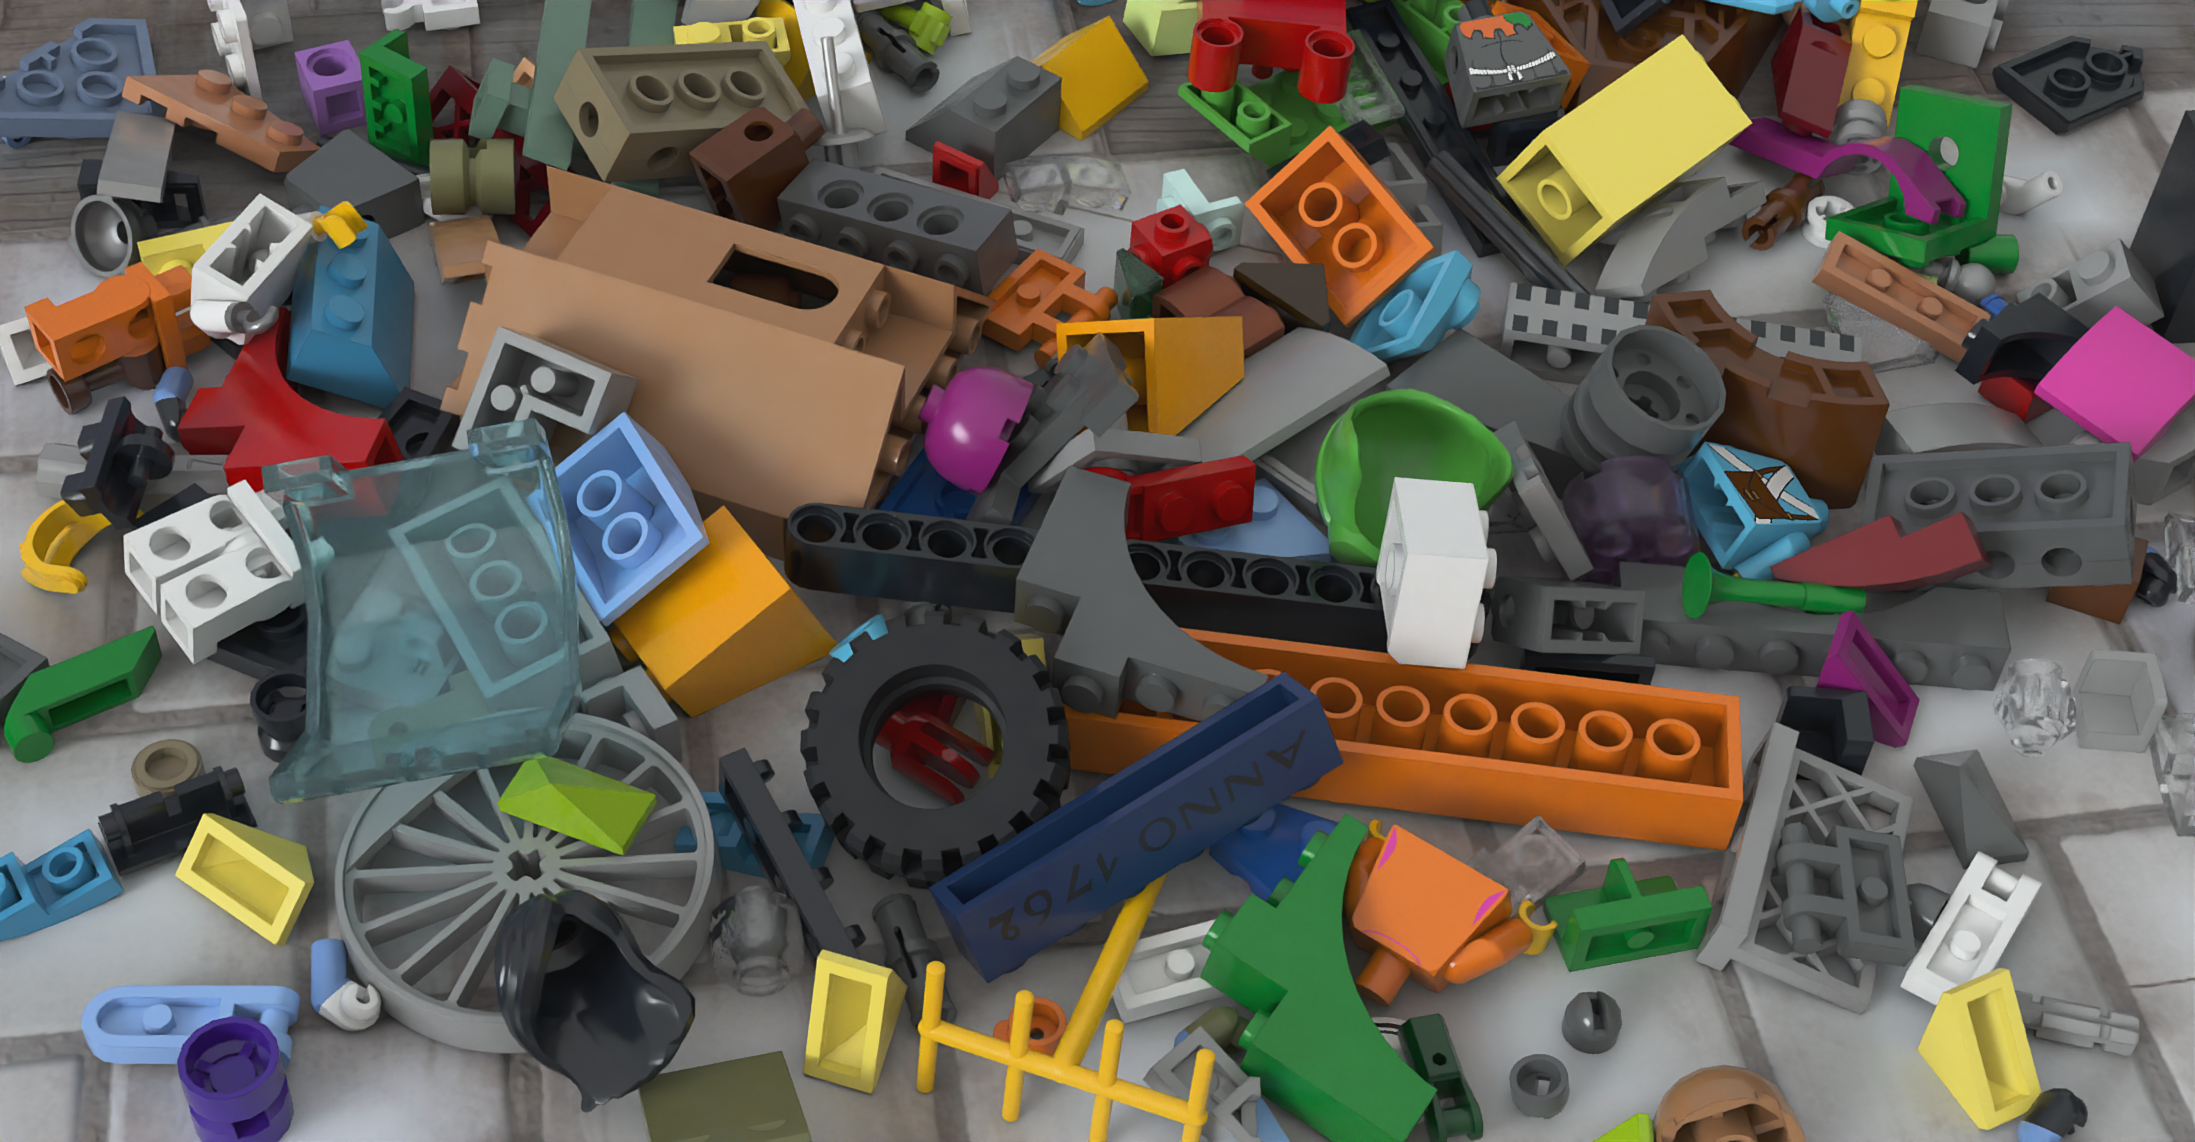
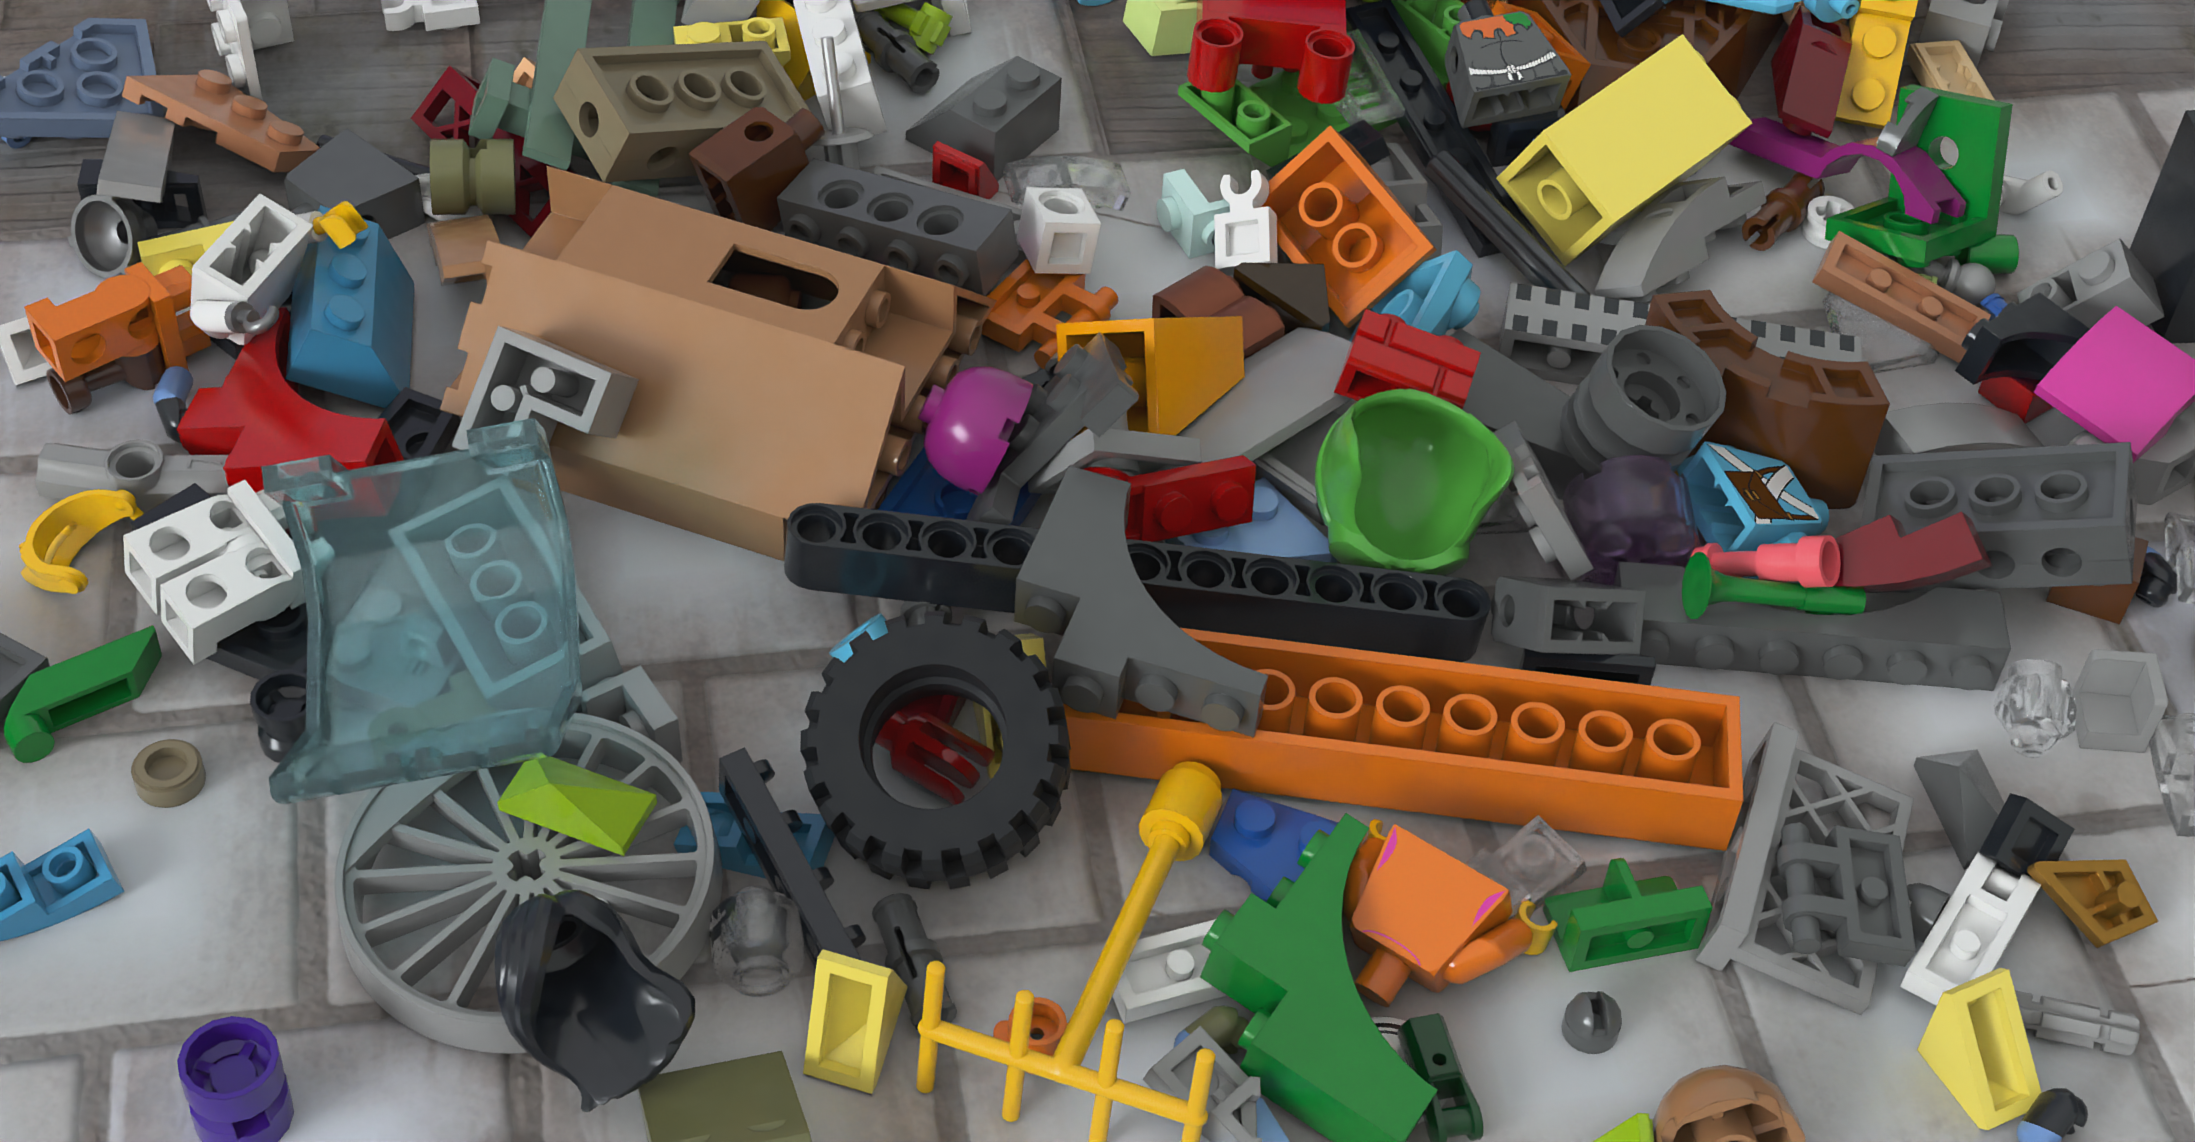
black hips [60,396,175,530] -> none
light blue plate [82,985,301,1069] -> none
black hinge [98,766,257,876] -> none
light yellow slope [175,813,314,945] -> none
medium lavender brick [294,40,367,136] -> none
arm [310,939,381,1031] -> none
green bracket [359,29,434,166] -> none
light blue slope [525,411,710,627] -> none
light orange slope [607,505,838,718] -> none
dark blue brick [929,672,1344,983] -> none
yellow slope [1031,16,1149,141] -> none
clear green slope [1113,248,1163,320] -> none
red brick [1126,204,1213,302] -> none
white hinge [1376,477,1497,669] -> none
dark grey hinge [1509,1054,1570,1119] -> none
black panel [1775,686,1874,780] -> none
magenta slope [1816,610,1920,748] -> none
light grey wheel [1831,99,1887,176] -> none
black tile [1992,36,2144,134] -> none
none -> white brick [1017,187,1101,274]
none -> white plate [1214,170,1278,276]
none -> red brick [1334,309,1481,409]
none -> coral piece [1691,535,1841,588]
none -> dark grey tile [1876,87,1939,157]
none -> tan plate [1906,40,1995,100]
none -> black plate [1979,793,2075,879]
none -> pearl gold piece [2027,859,2159,948]

